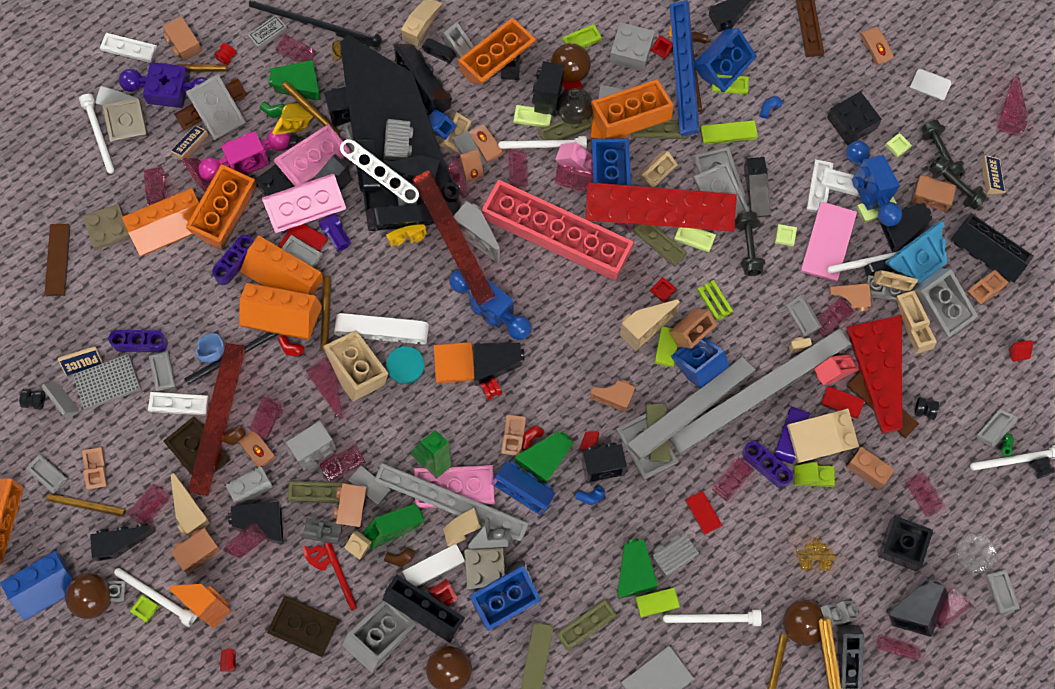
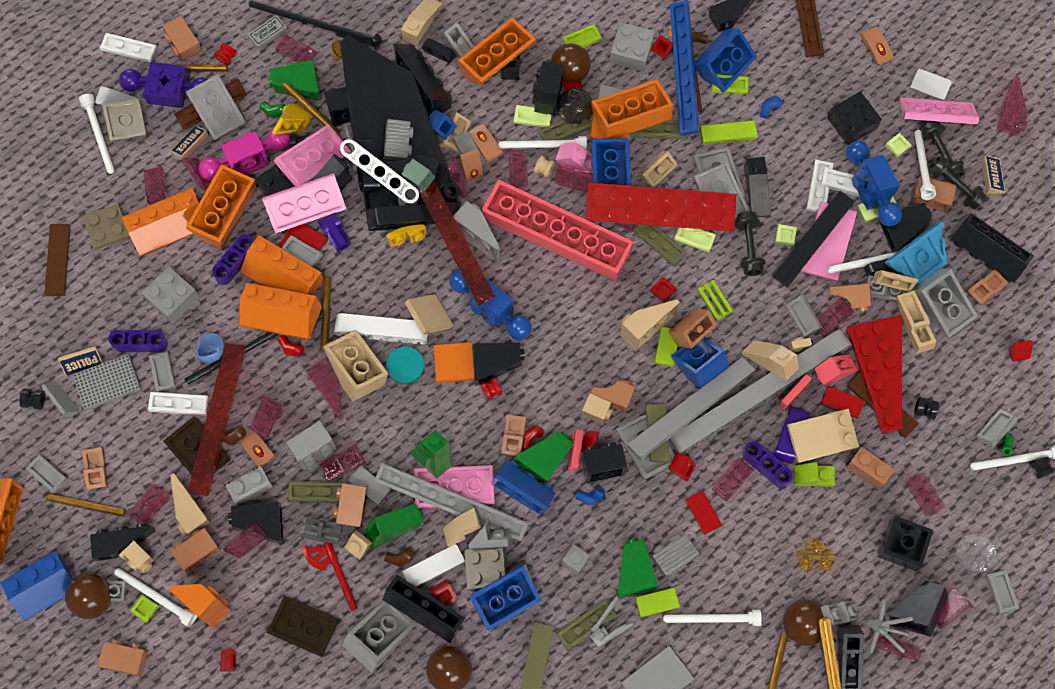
none -> nougat brick [97,640,148,677]
none -> tan brick [119,541,154,573]
none -> light grey brick [141,266,199,324]
none -> sand green brick [402,159,435,192]
none -> tan tile [405,294,453,334]
none -> tan wheel [534,156,555,178]
none -> light grey brick [561,544,590,576]
none -> coral tile [567,429,584,472]
none -> tan brick [582,394,613,424]
none -> light grey plant [590,597,633,648]
none -> red slope [669,453,696,482]
none -> tan slope [742,340,799,381]
none -> black tile [772,191,855,288]
none -> coral tile [779,375,812,411]
none -> light grey plant [867,599,913,654]
none -> bright pink tile [899,97,979,124]
none -> white piece [914,130,936,200]

